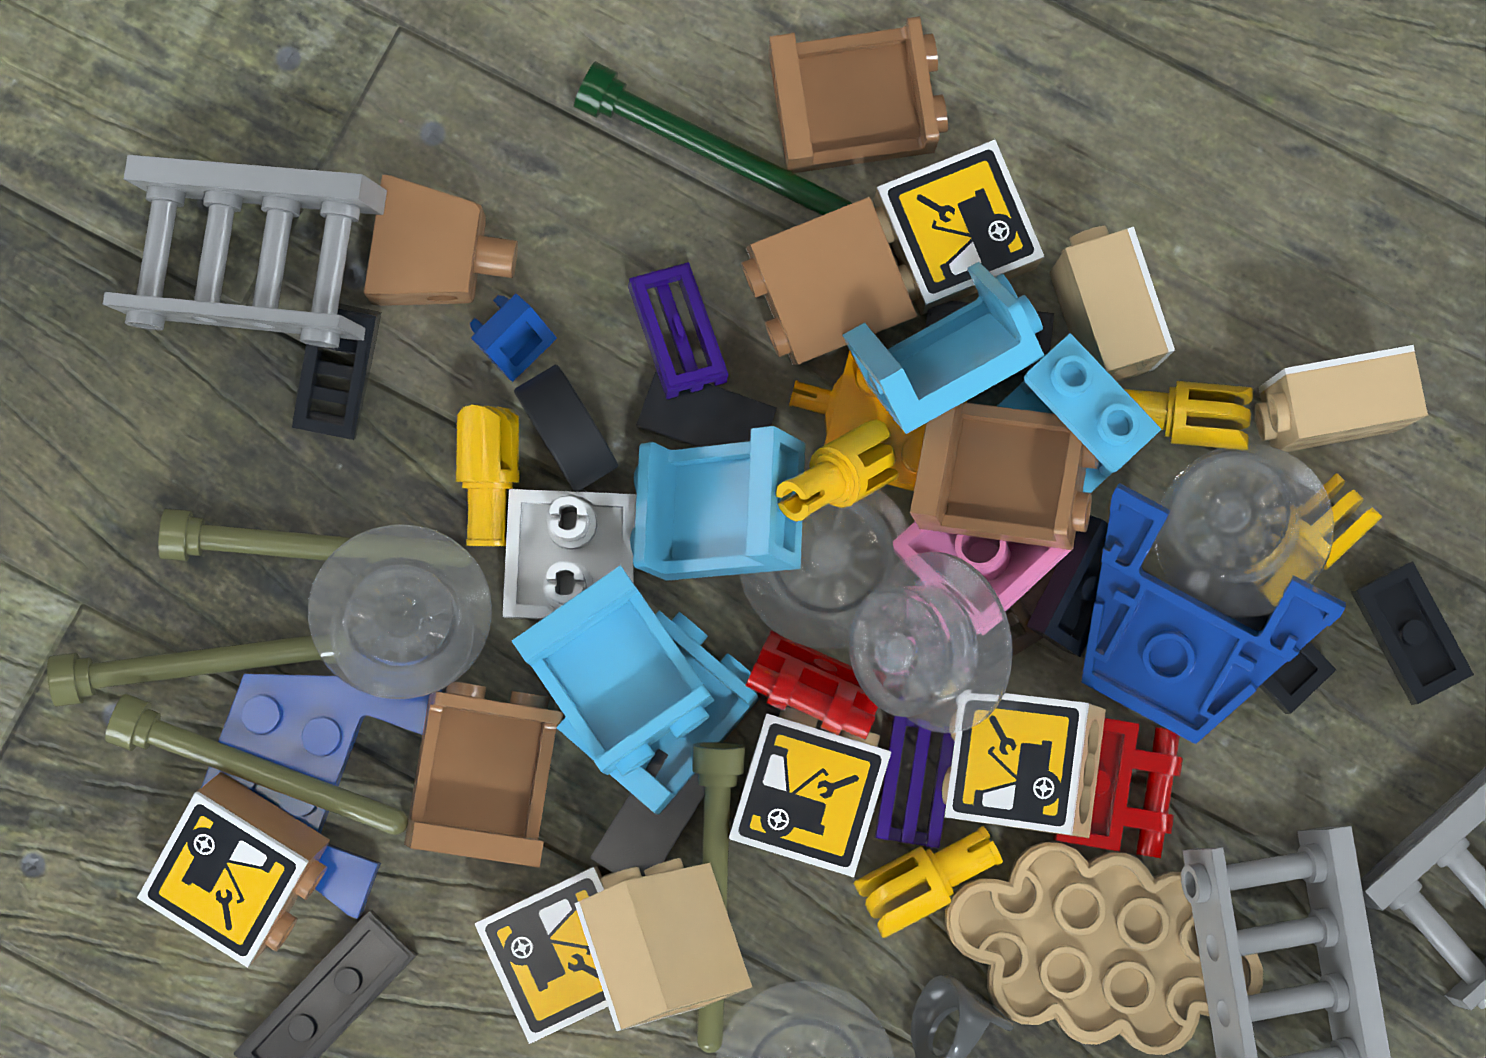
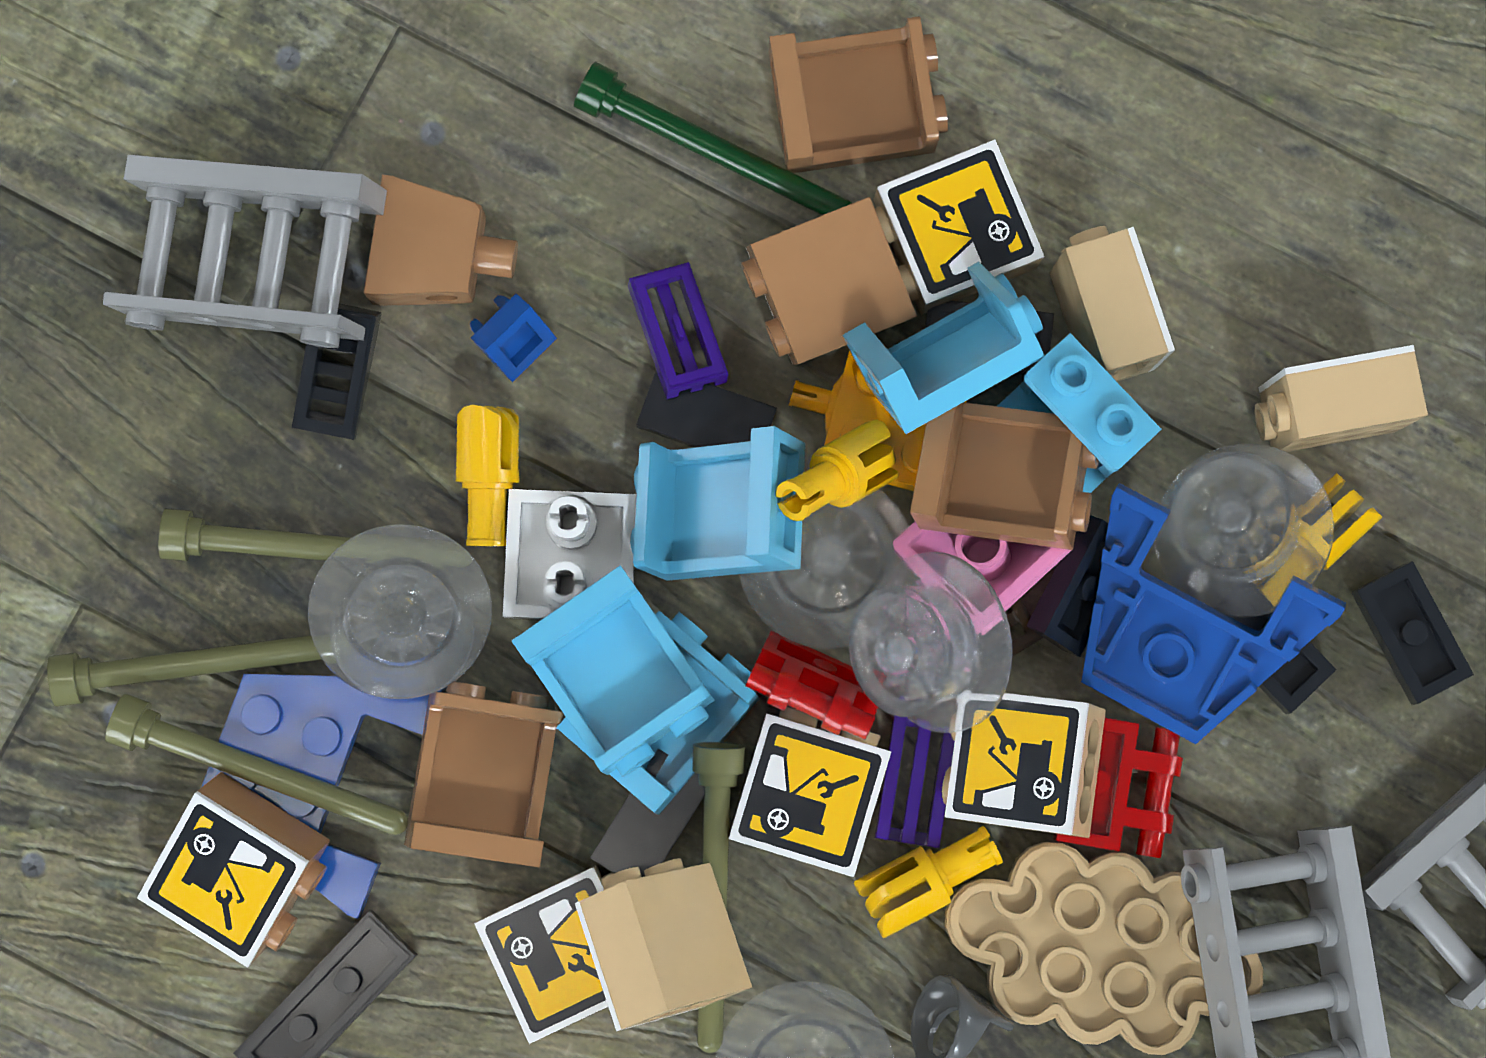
black tyre [514,364,618,492] -> none
yellow arm [1124,381,1253,450] -> none

